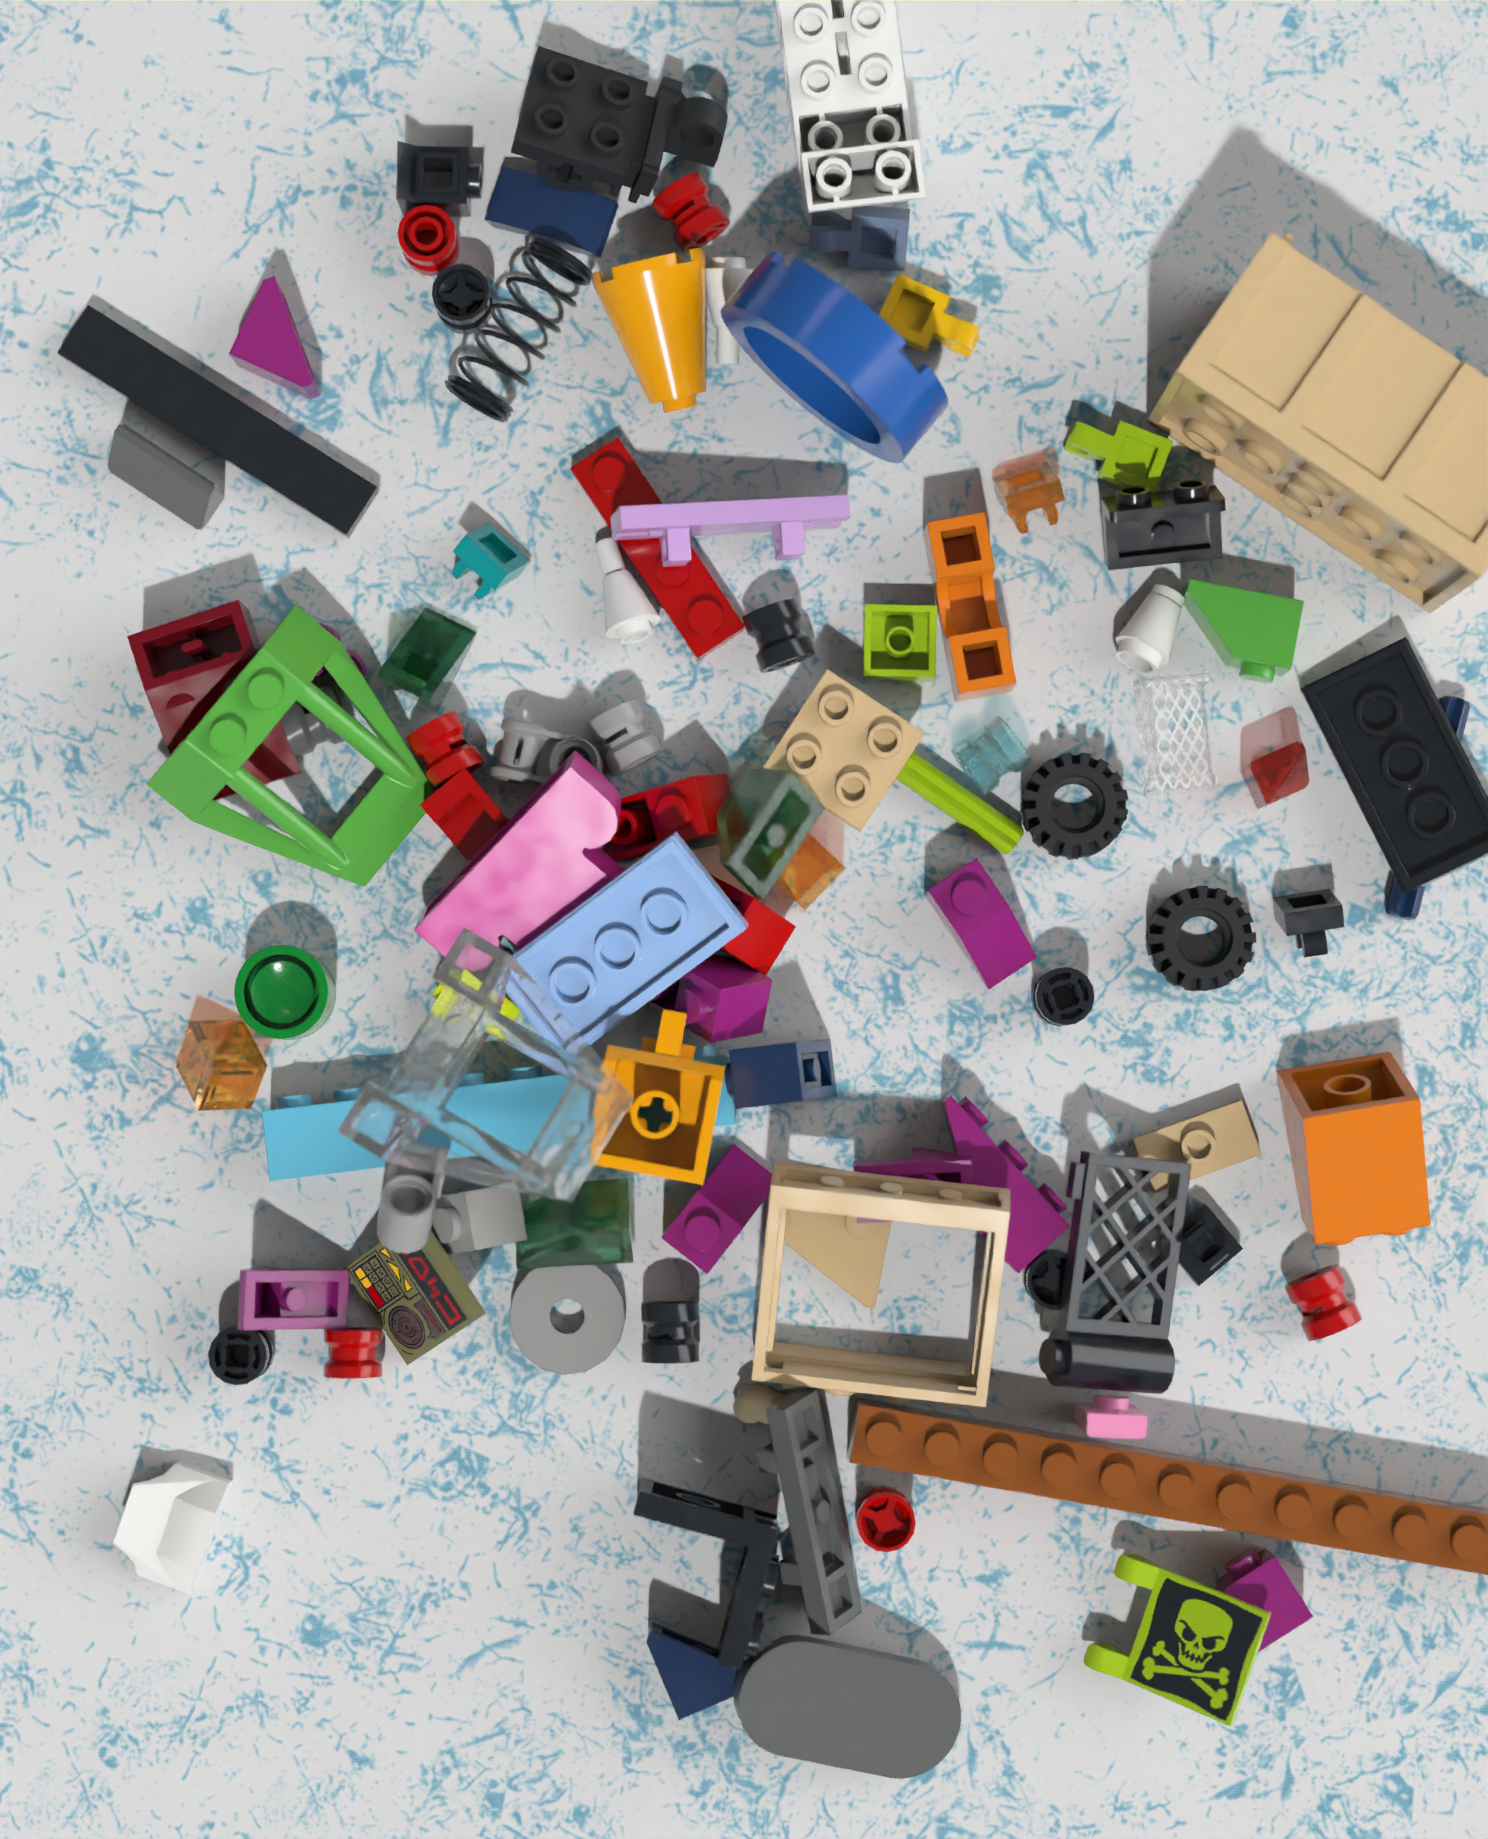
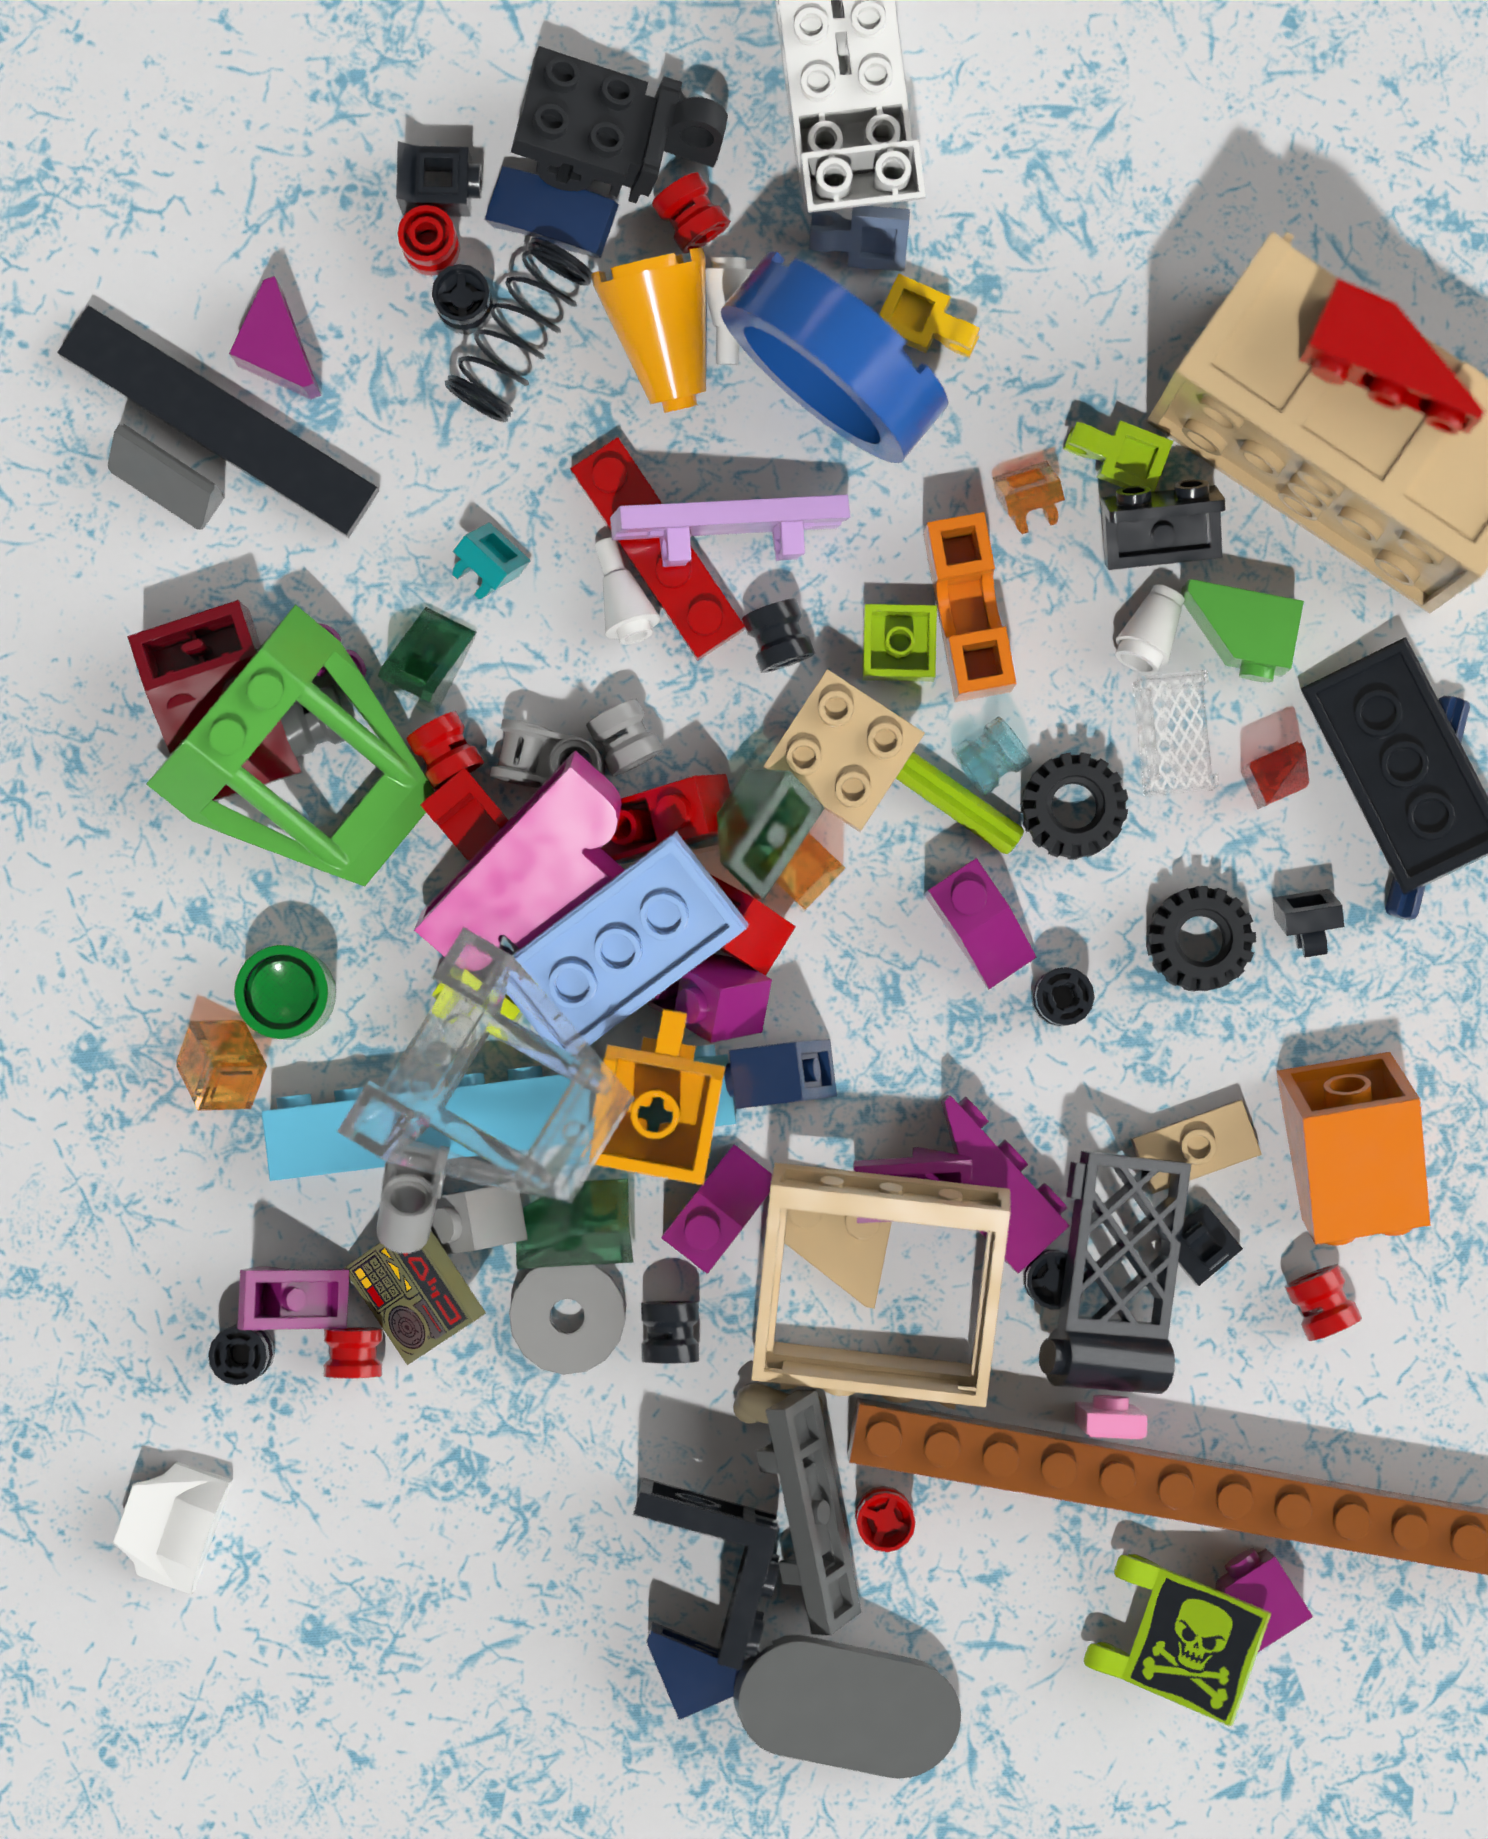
none -> red slope [1299,278,1485,434]

